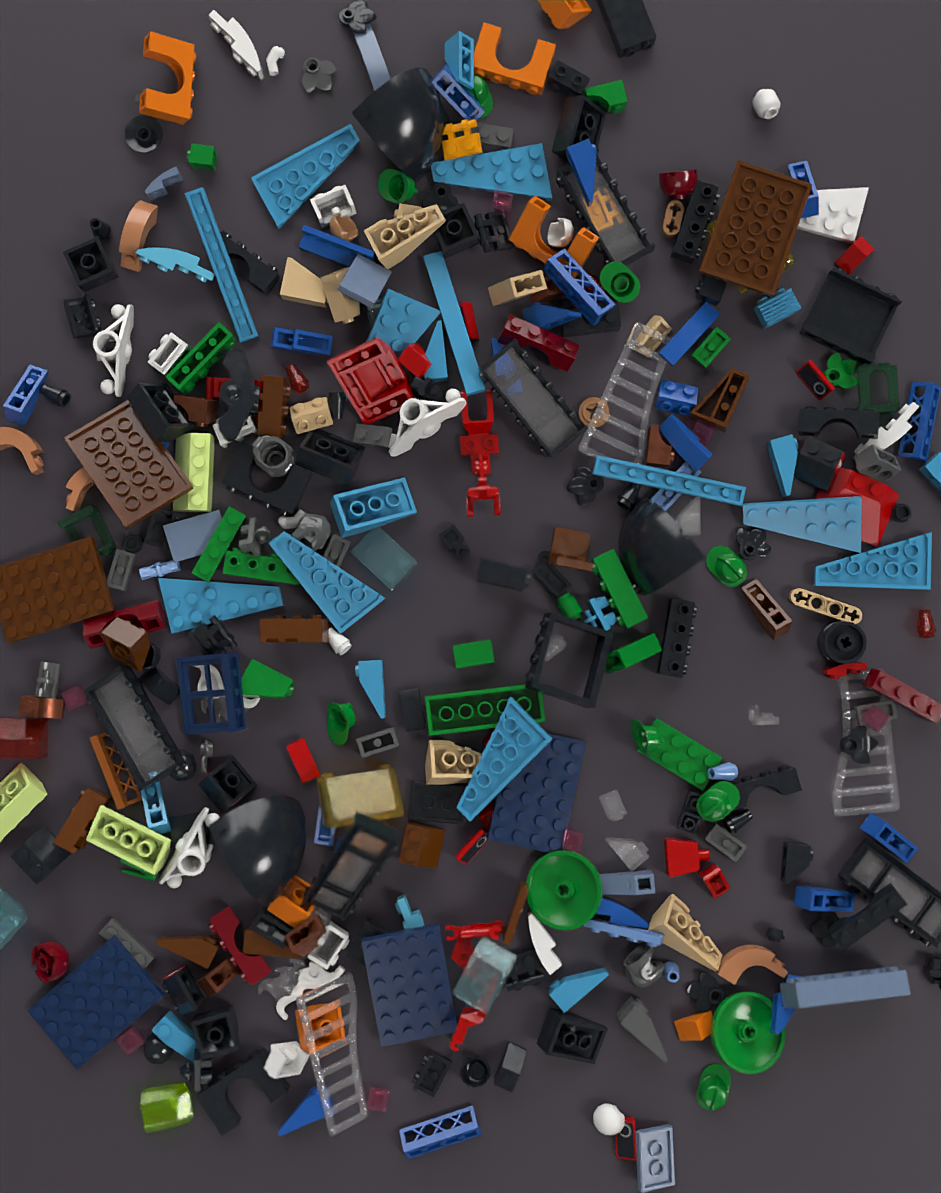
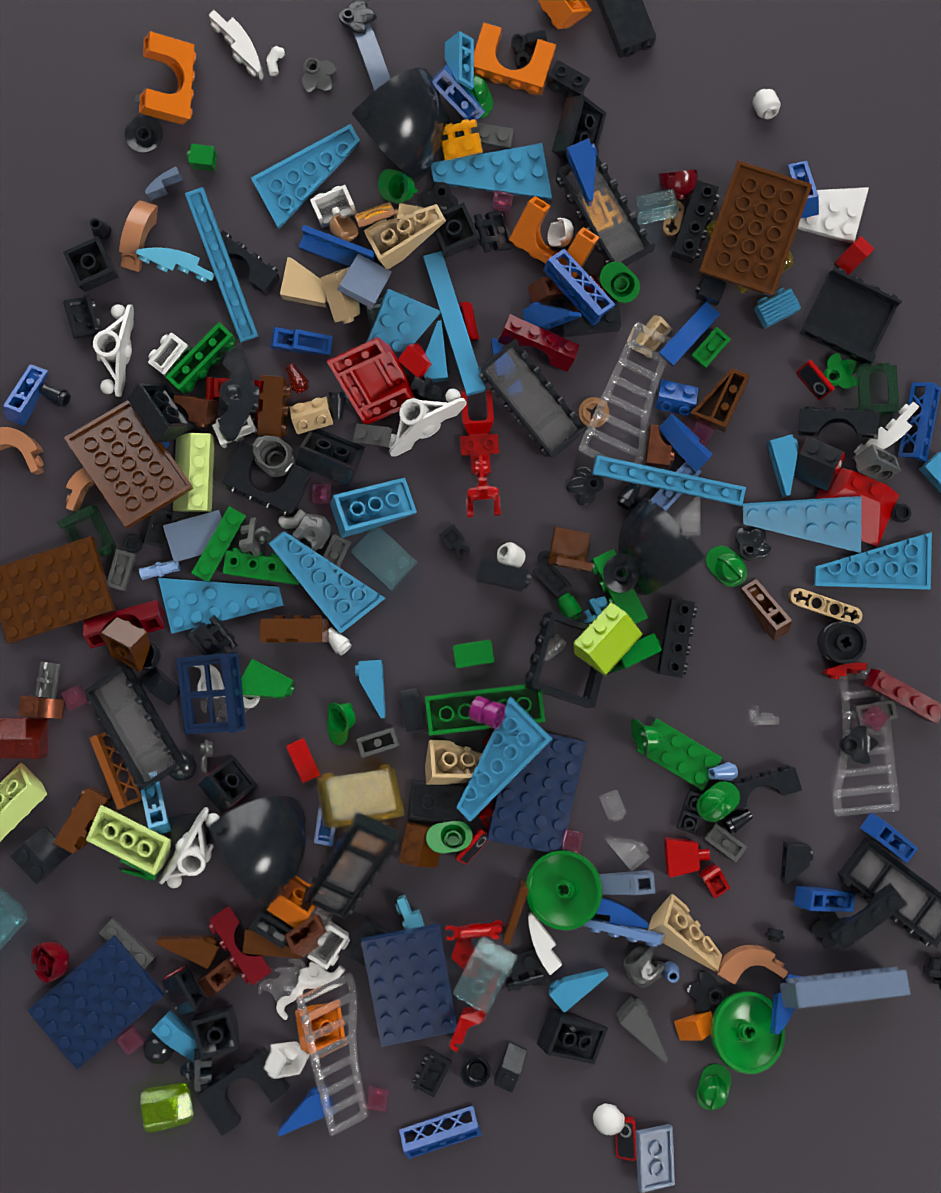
tan slope [488,270,547,306] -> none
green arch [584,80,628,114] -> none
clear red cone [917,609,937,638] -> none
none -> clear pink plate [312,484,331,504]
none -> nougat slope [354,202,395,228]
none -> green piece [426,821,472,854]
none -> magenta wheel [469,696,506,729]
none -> white head [497,542,525,567]
none -> black bar [511,29,547,68]
none -> lime slope [574,603,642,676]
none -> black dish [603,554,640,593]
none -> clear light blue panel [637,189,679,225]

